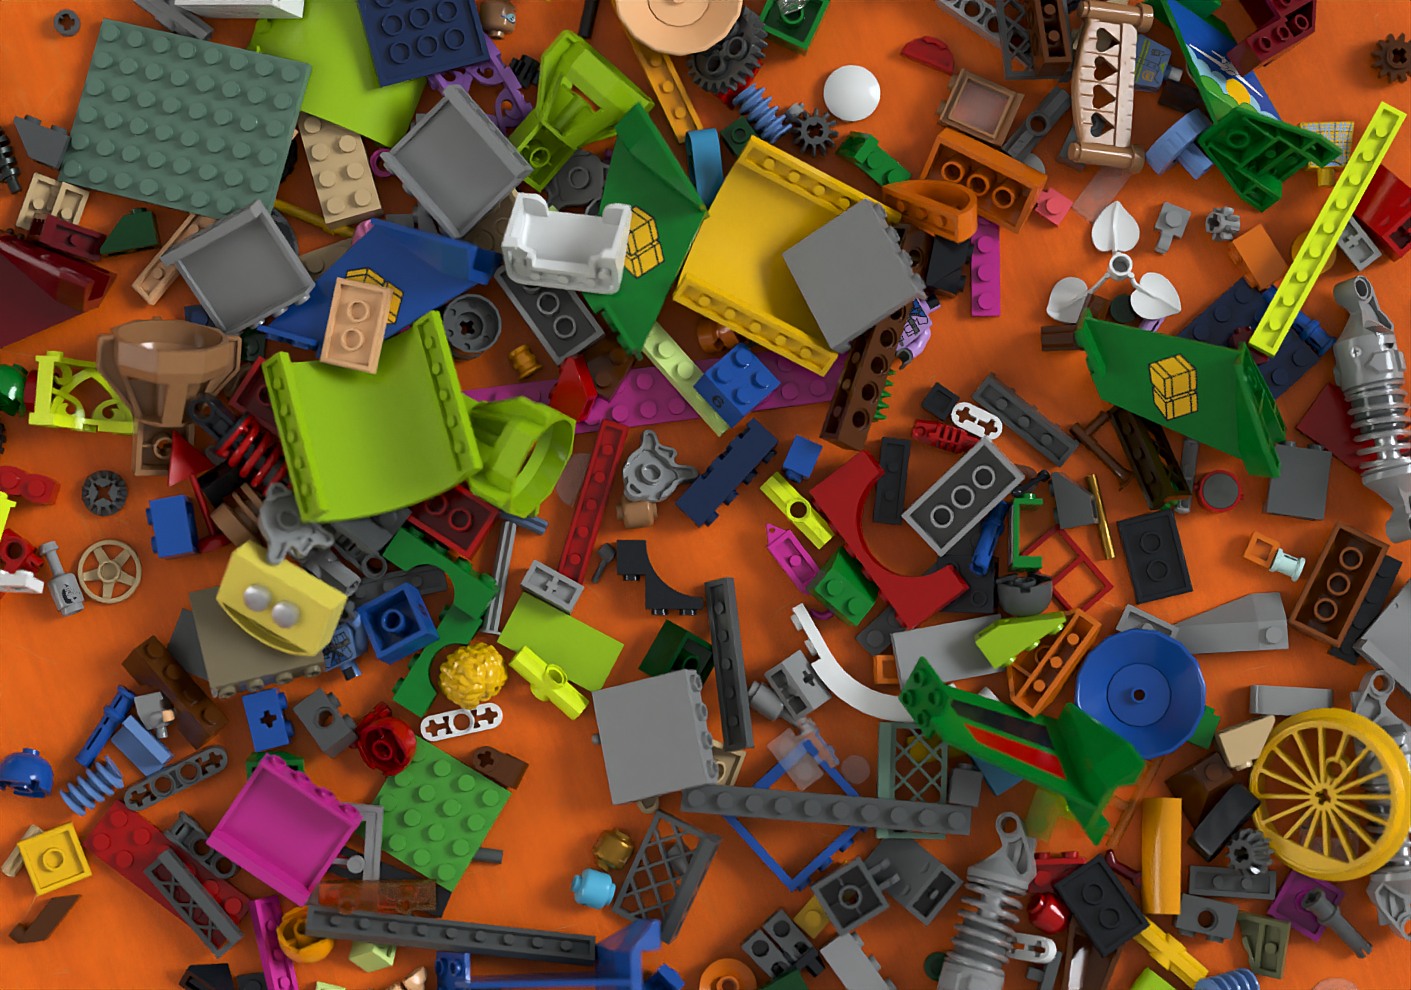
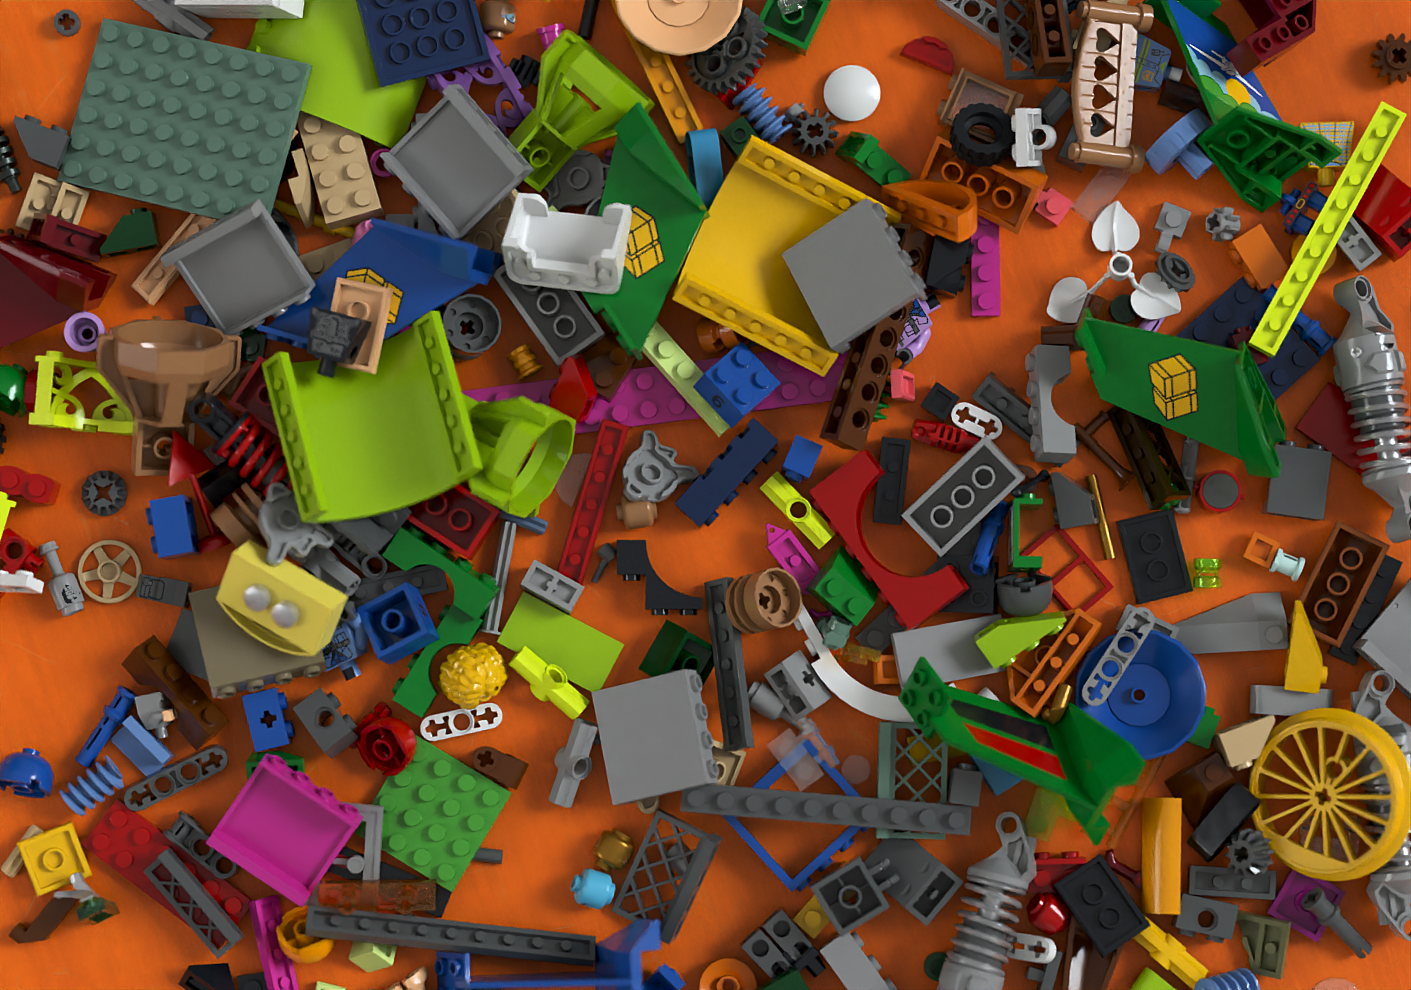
none -> piece [54,872,120,925]
none -> lavender plant [64,312,108,353]
none -> dark grey leg [135,574,193,608]
none -> tan slope [288,148,317,228]
none -> torso [307,306,372,378]
none -> dark pink piece [536,23,565,51]
none -> light grey piece [548,718,598,808]
none -> medium nougat wheel [725,567,802,635]
none -> sand green plate [816,615,852,650]
none -> clear yellow plate [834,641,882,665]
none -> coral tile [890,369,915,402]
none -> black tyre [949,103,1015,167]
none -> white plate [1011,108,1057,167]
none -> light grey arch [1025,344,1077,463]
none -> pearl gold arm [1041,683,1073,724]
none -> light grey beam [1082,607,1155,706]
none -> dark grey gear [1154,252,1195,293]
none -> clear neon green wheel [1193,558,1222,588]
none -> blue hips [1279,181,1328,236]
none -> yellow slope [1284,600,1328,694]

